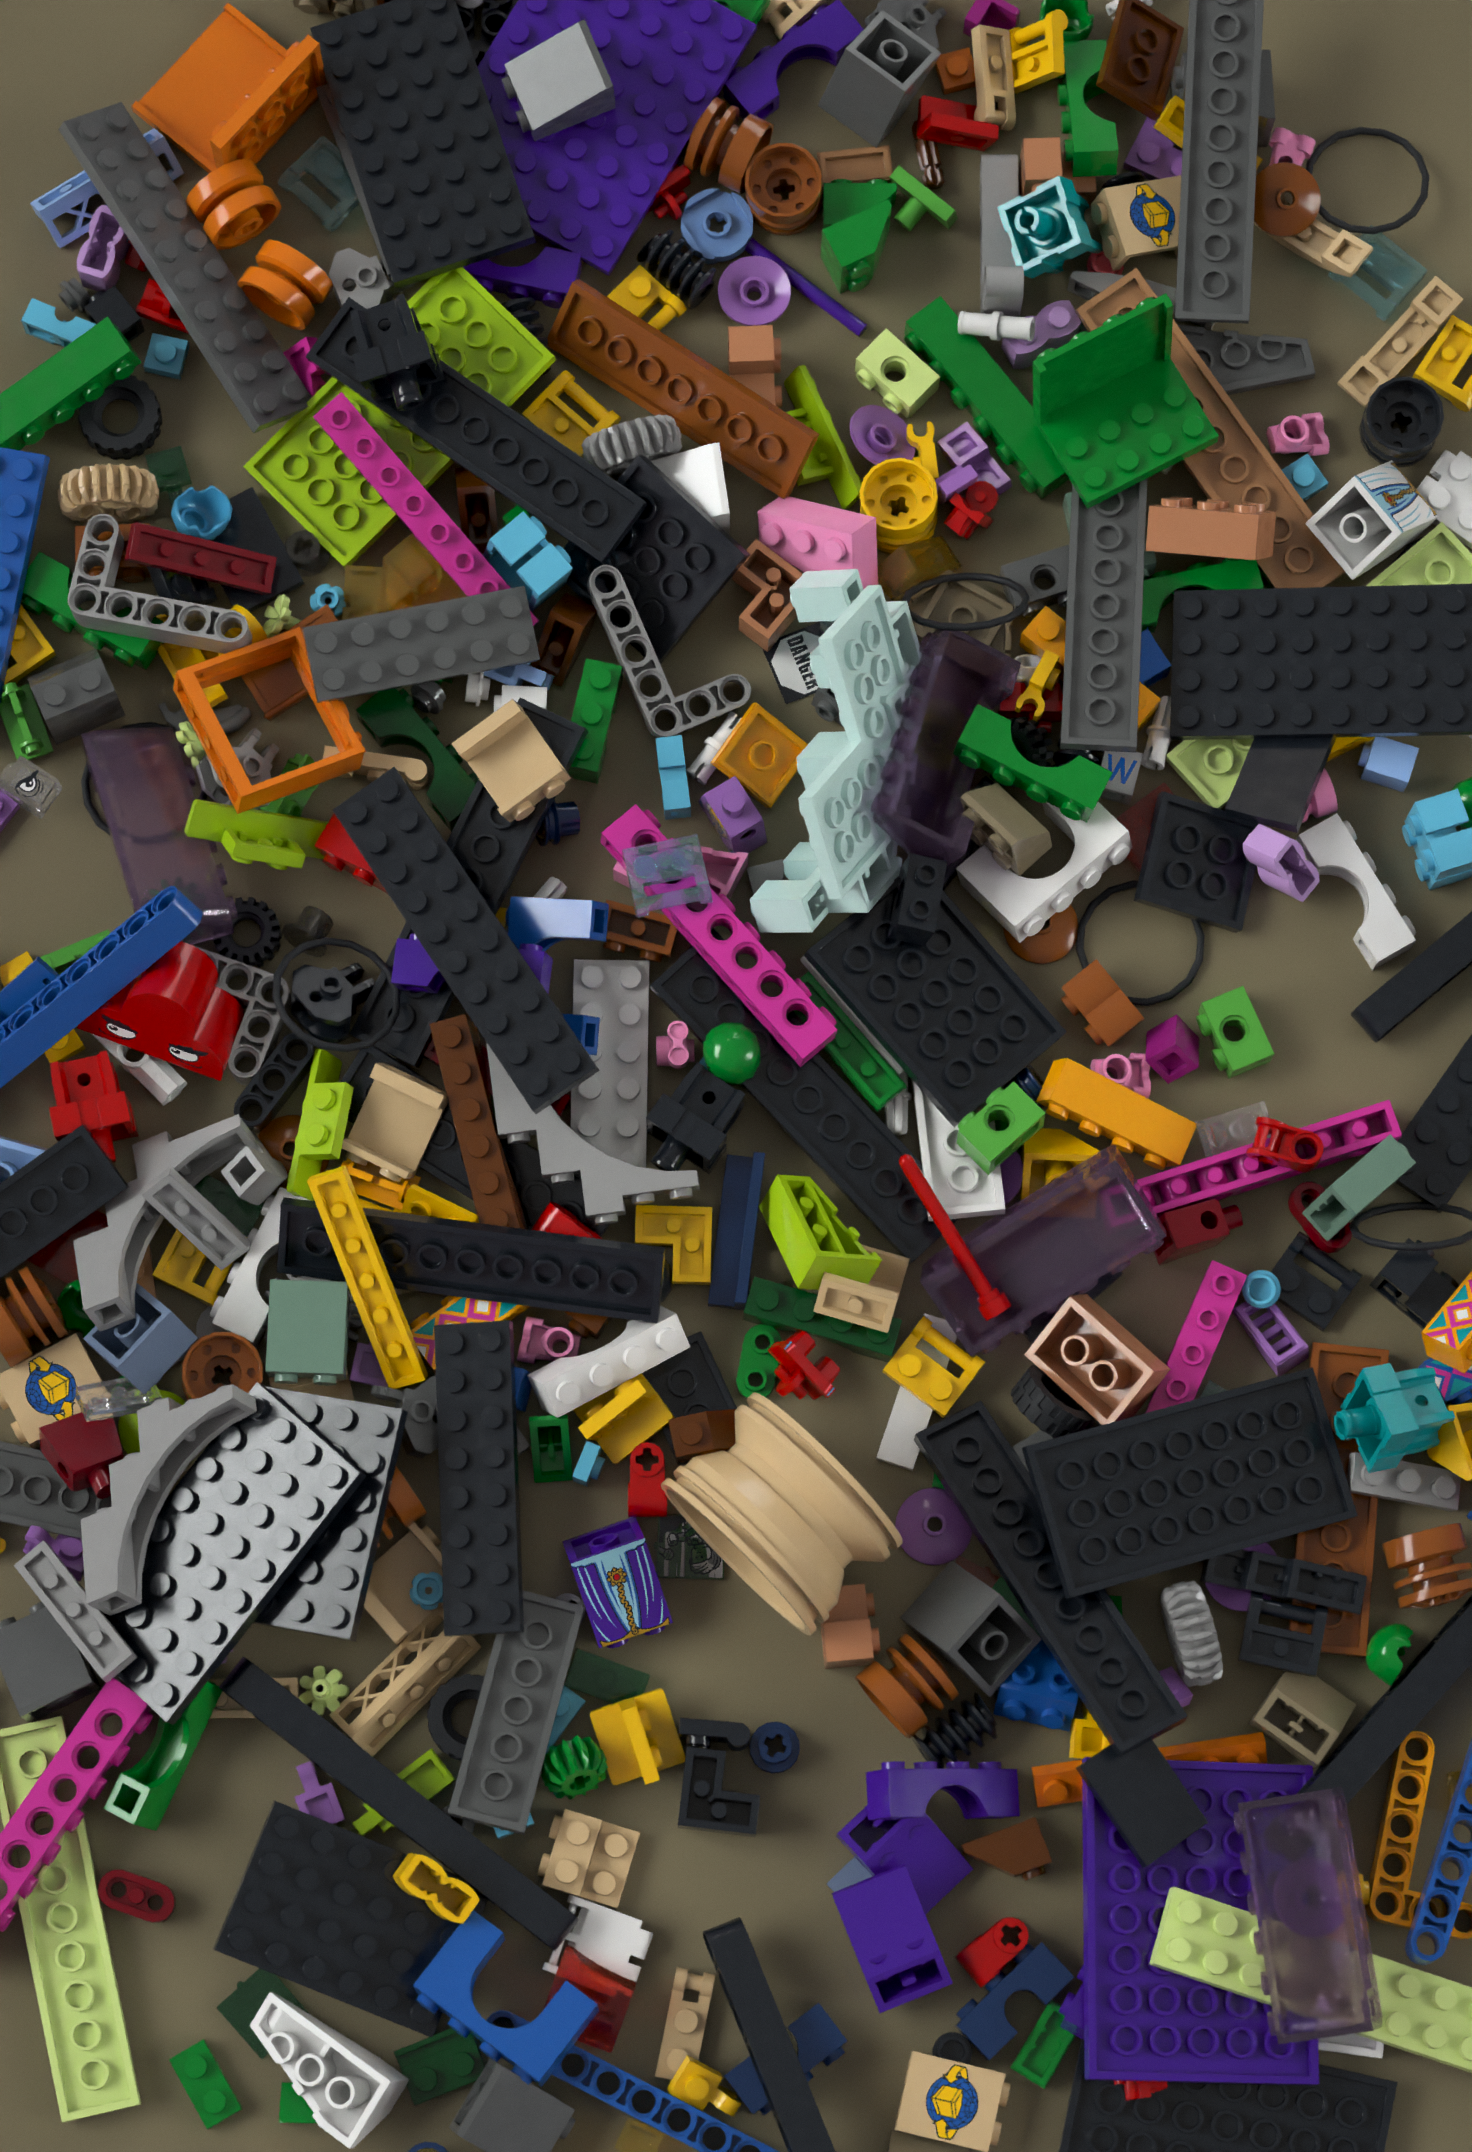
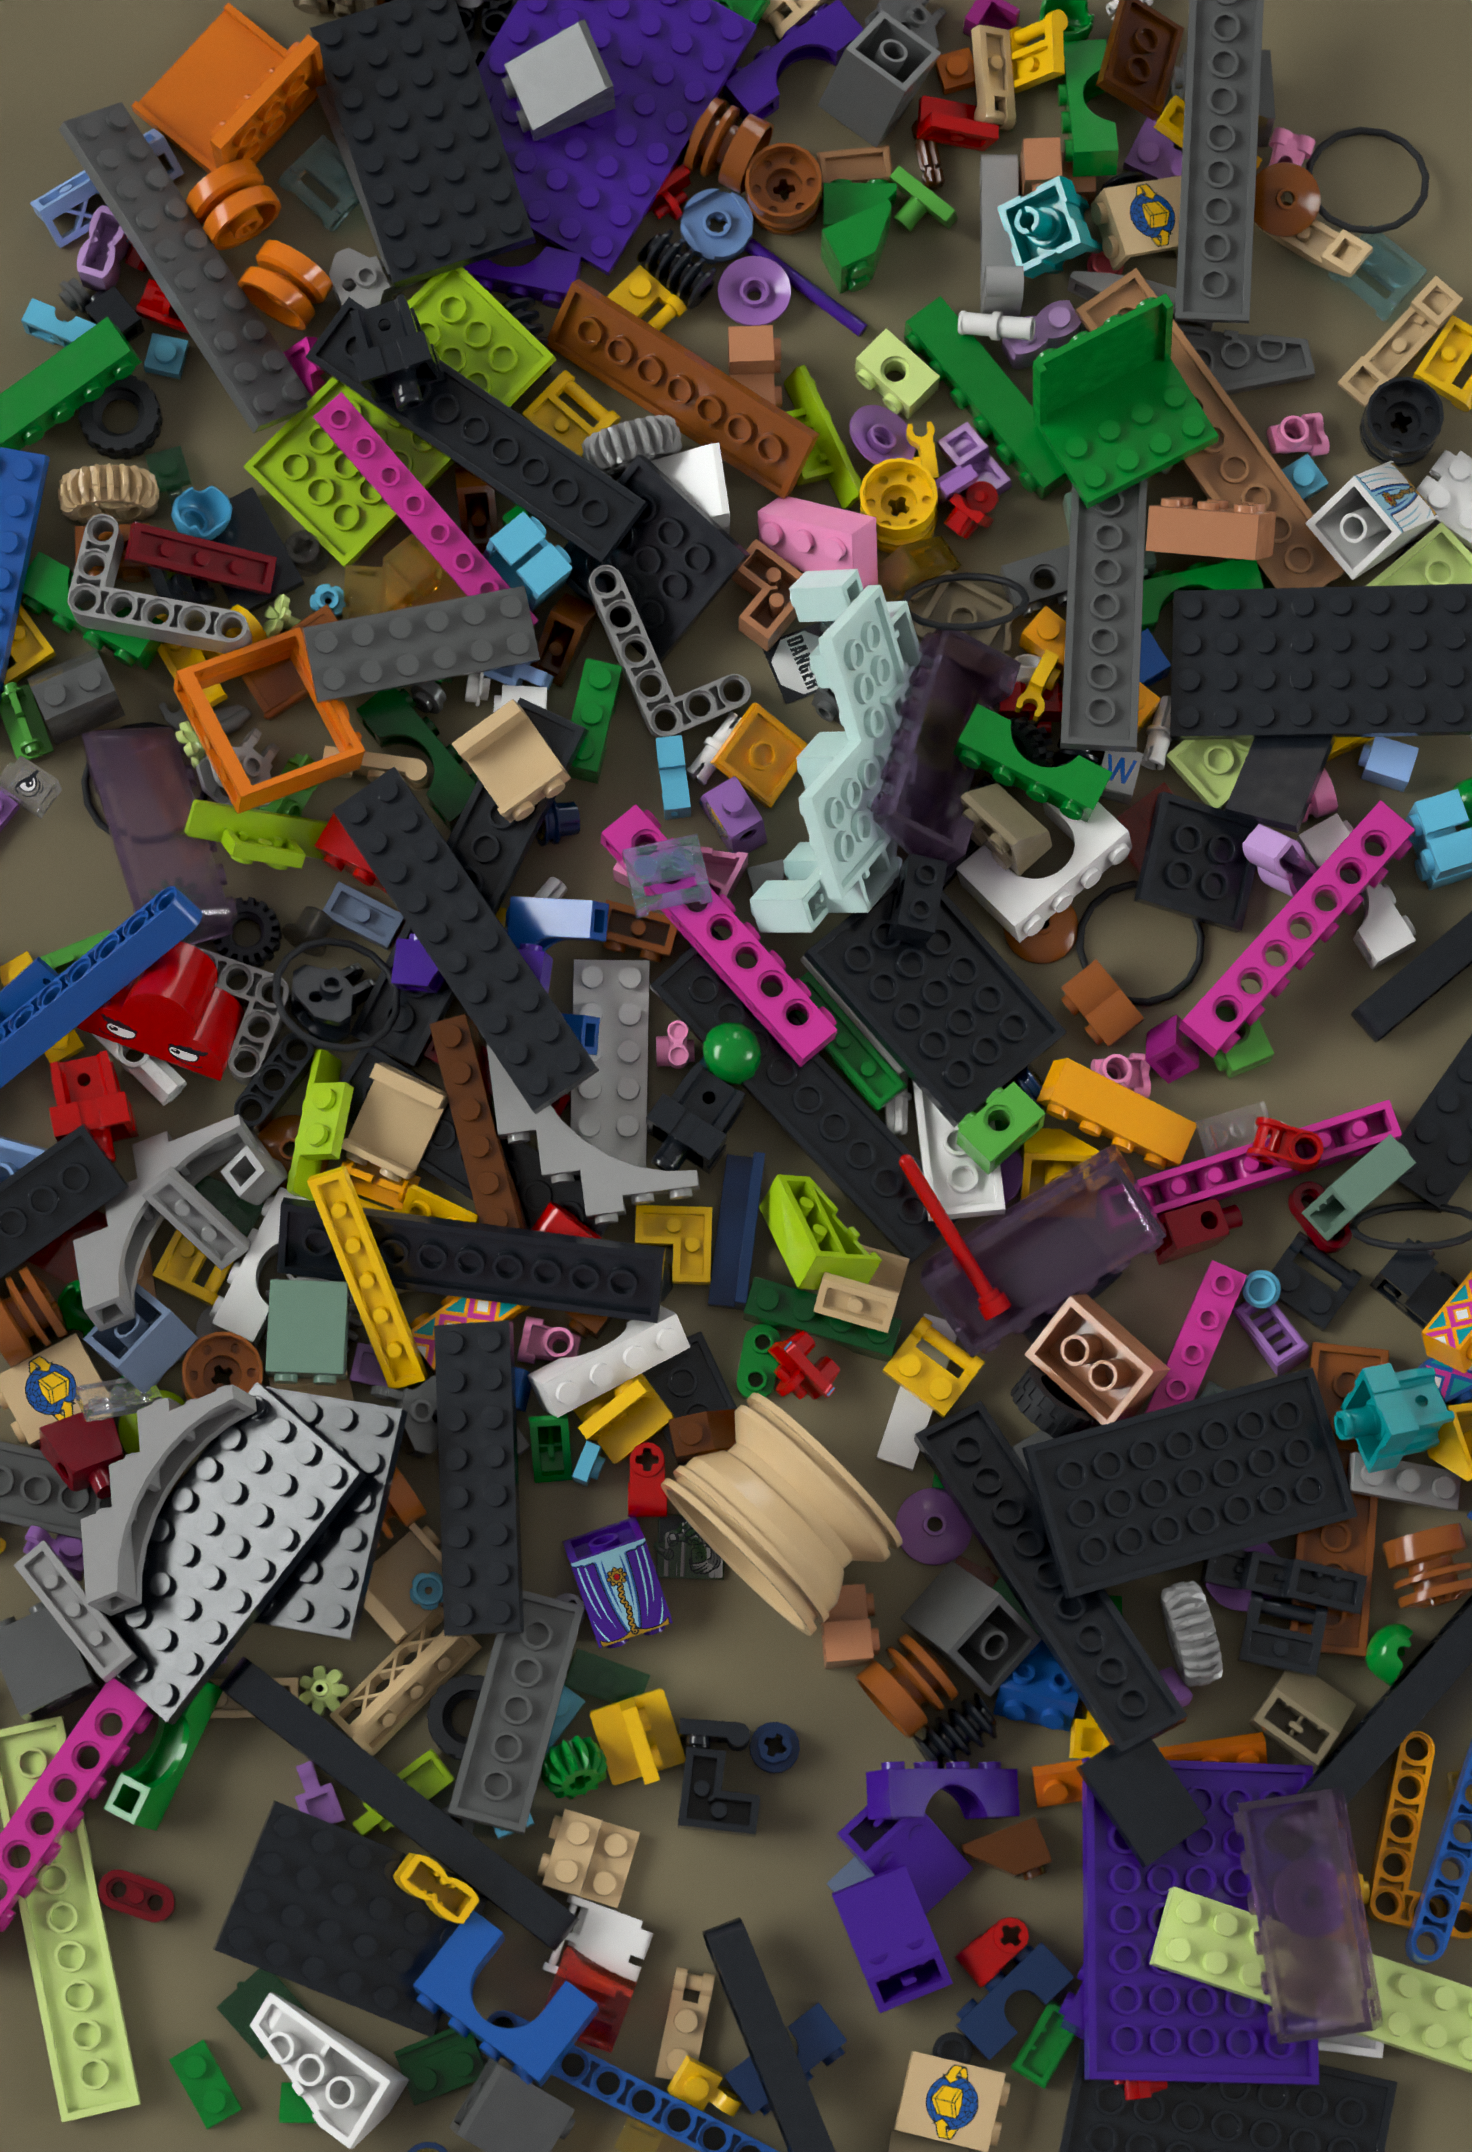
none -> sand blue plate [321,881,405,951]
none -> dark pink brick [1179,800,1415,1058]

